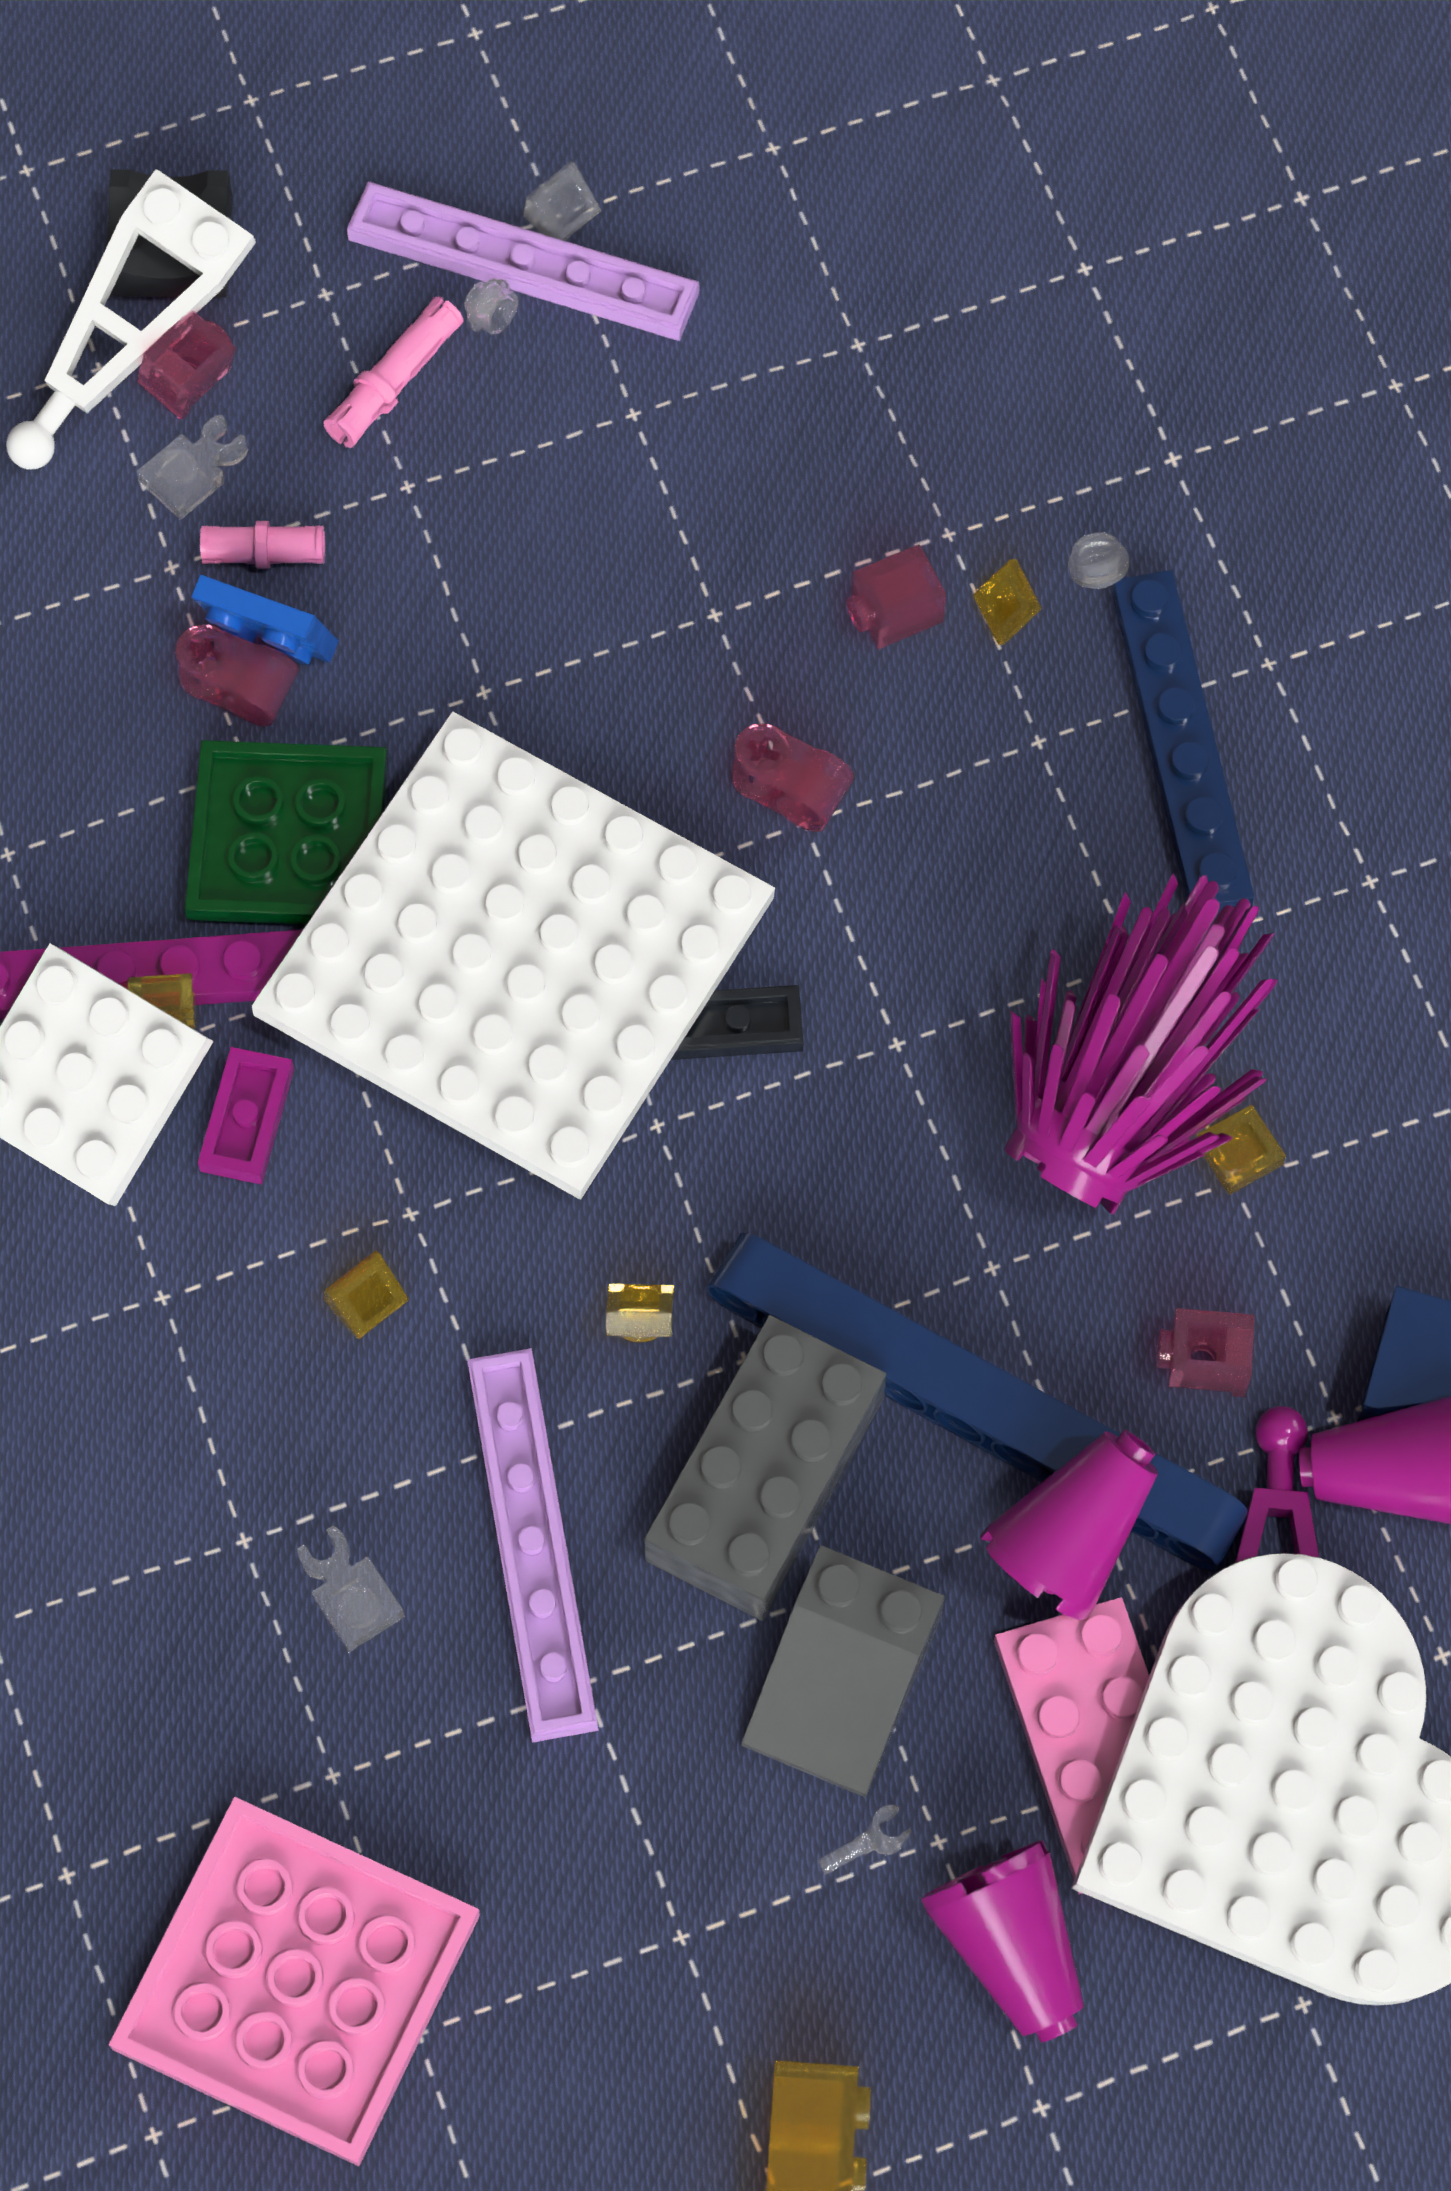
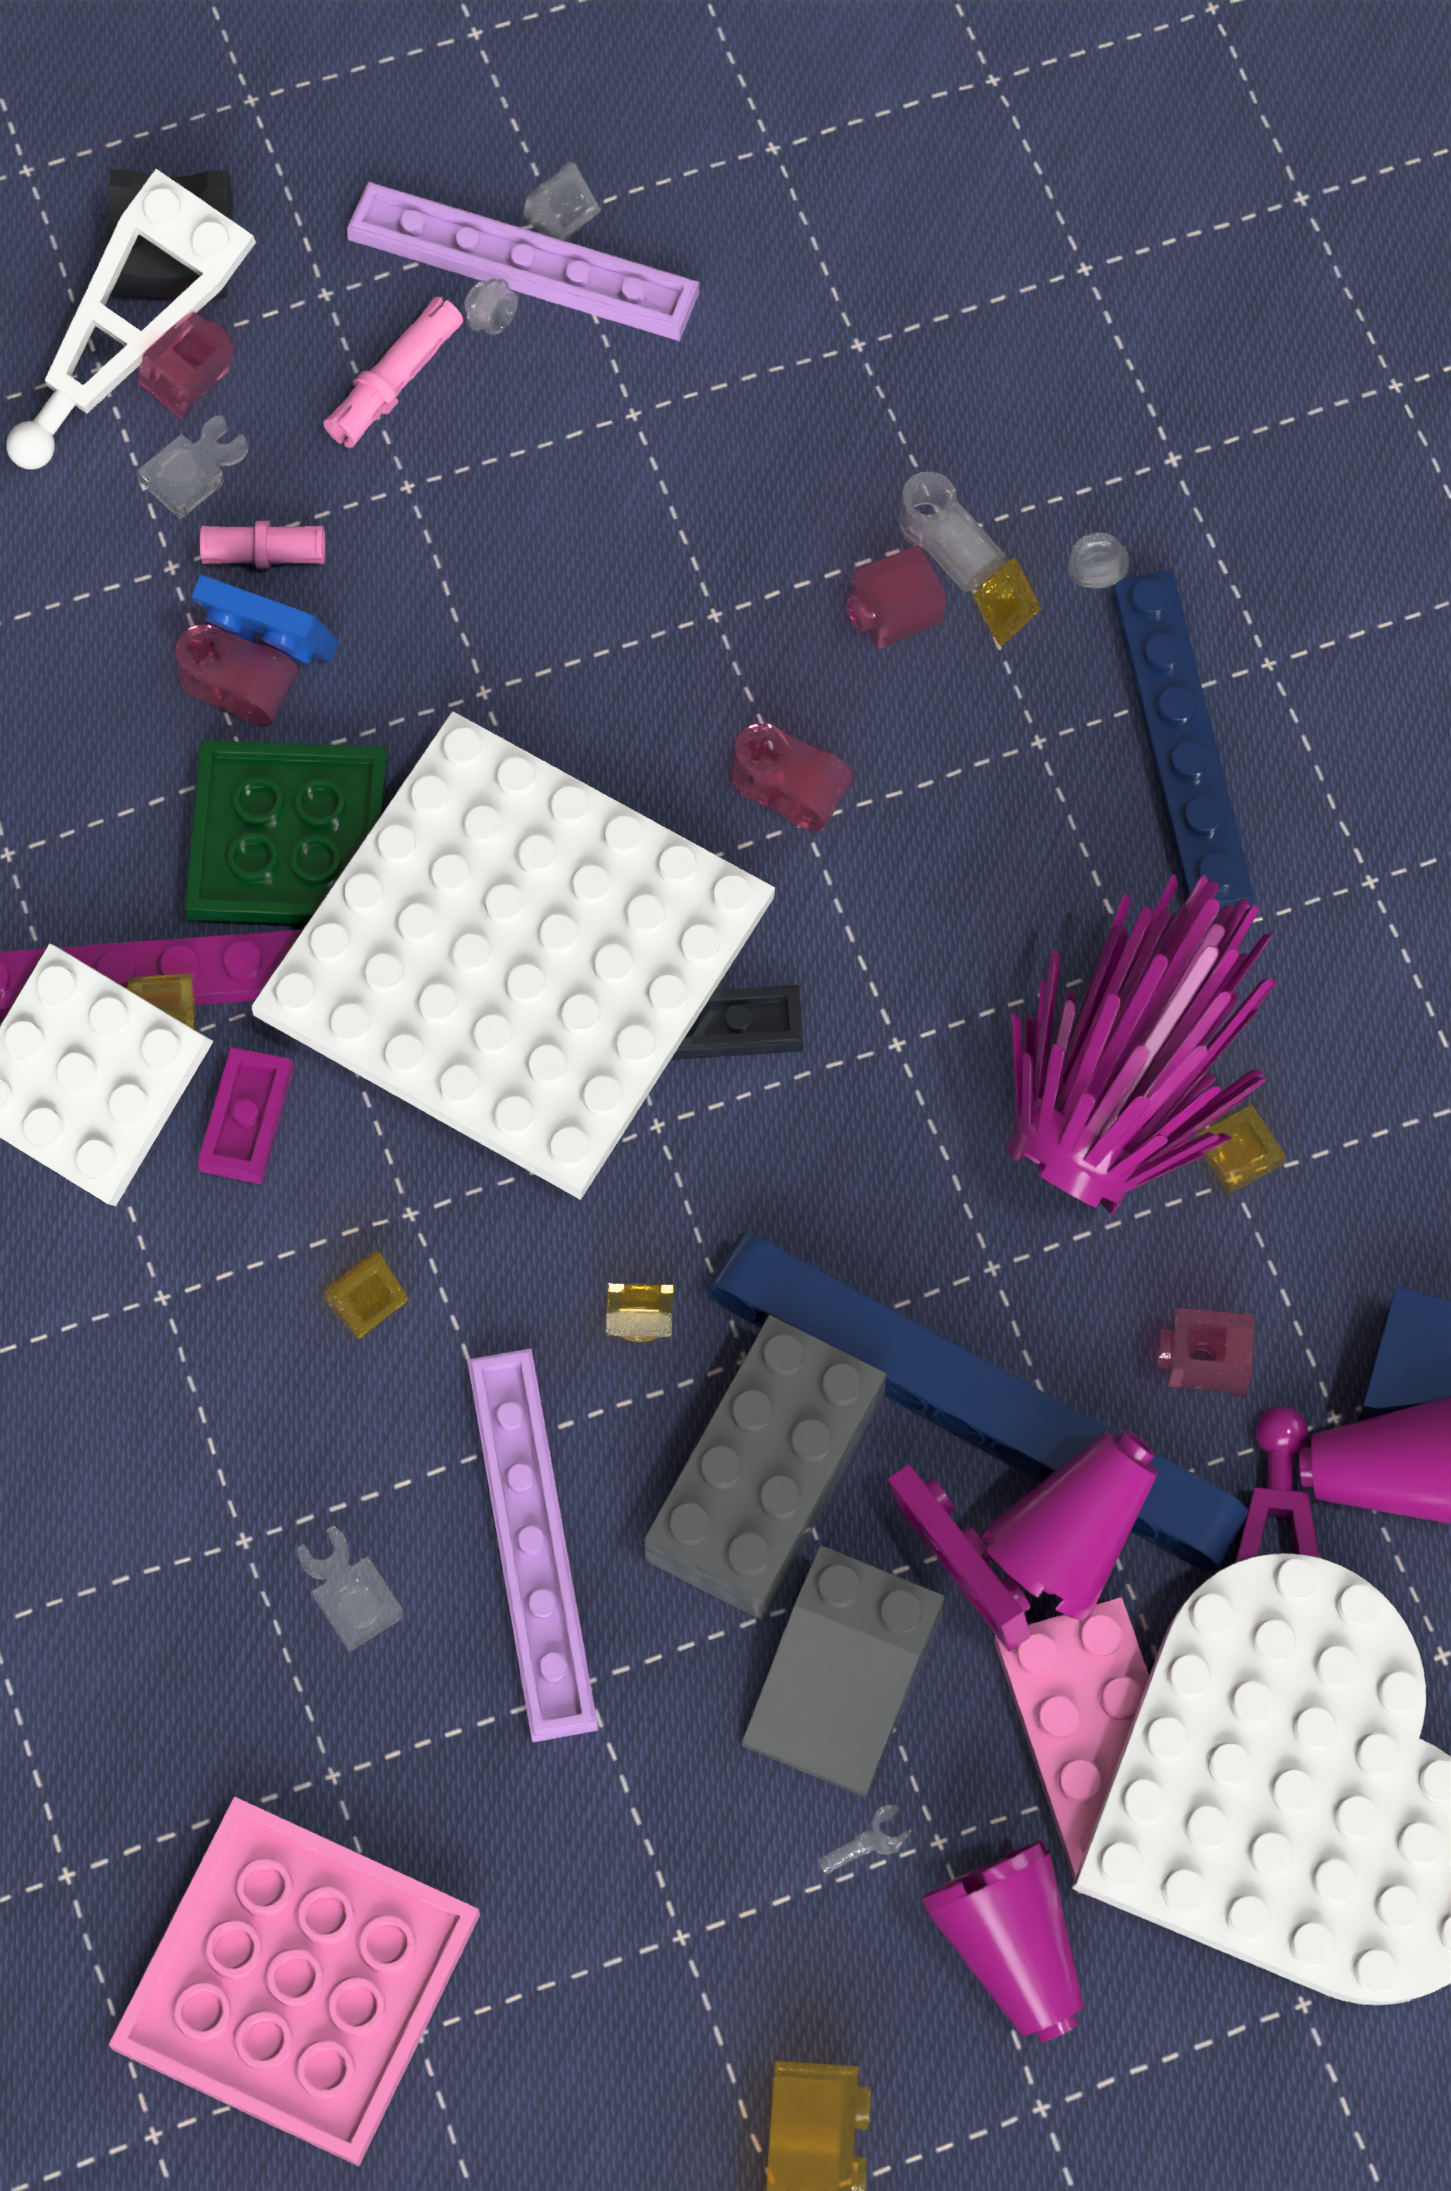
none -> magenta plate [888,1464,1031,1652]
none -> clear piece [898,471,1006,593]

